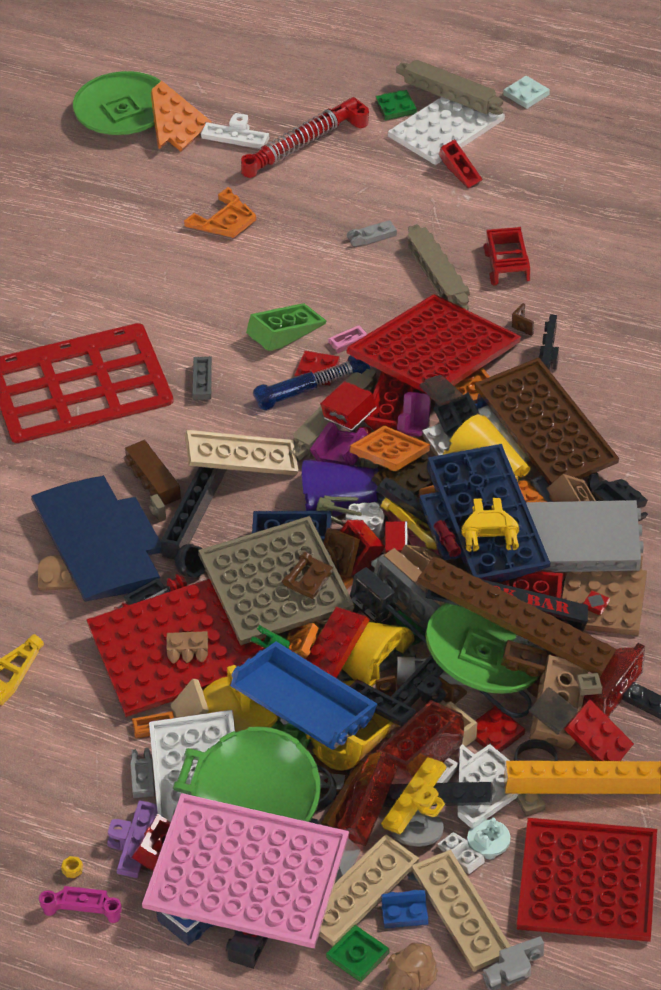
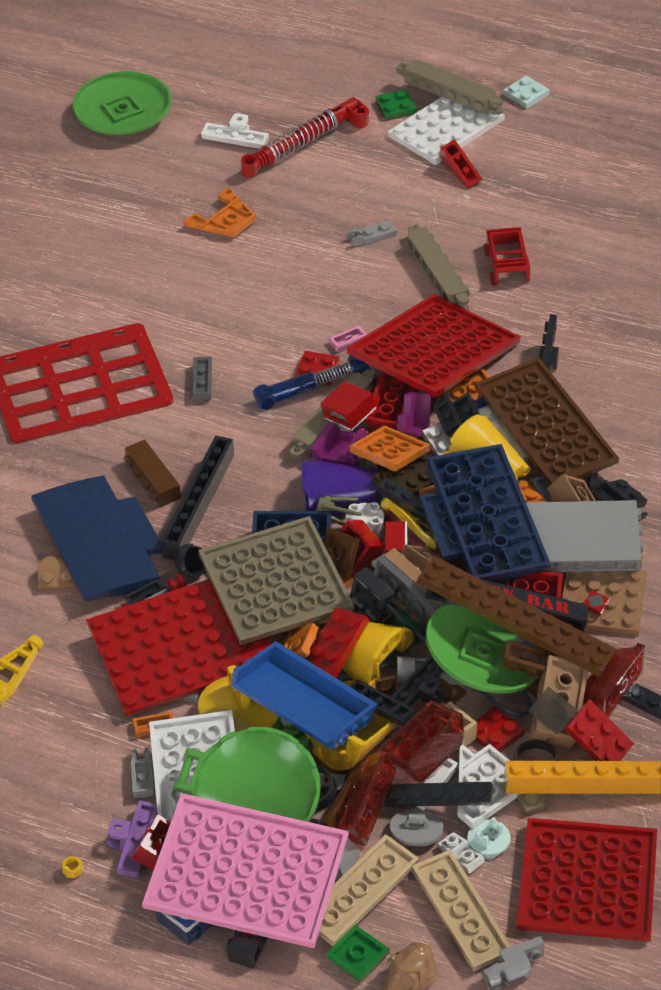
dark pink plate [39,886,122,923] -> none
dark tan plate [149,494,166,522] -> none
orange wing [150,81,212,152] -> none
medium nougat plate [167,631,208,663] -> none
tan tile [170,679,209,718] -> none
tan plate [185,430,299,476] -> none
bright green slope [246,303,327,351] -> none
green hinge [250,625,290,649] -> none
reddish brown plate [282,552,333,599] -> none
yellow plate [381,757,447,835] -> none
blue bracket [381,890,428,929] -> none
clear smoke piece [419,375,464,406] -> none
dark red pin [433,520,461,557] -> none
yellow connector [461,498,519,552] -> none
reddish brown bracket [512,303,534,336] -> none
dark tan plate [577,673,602,695] -> none

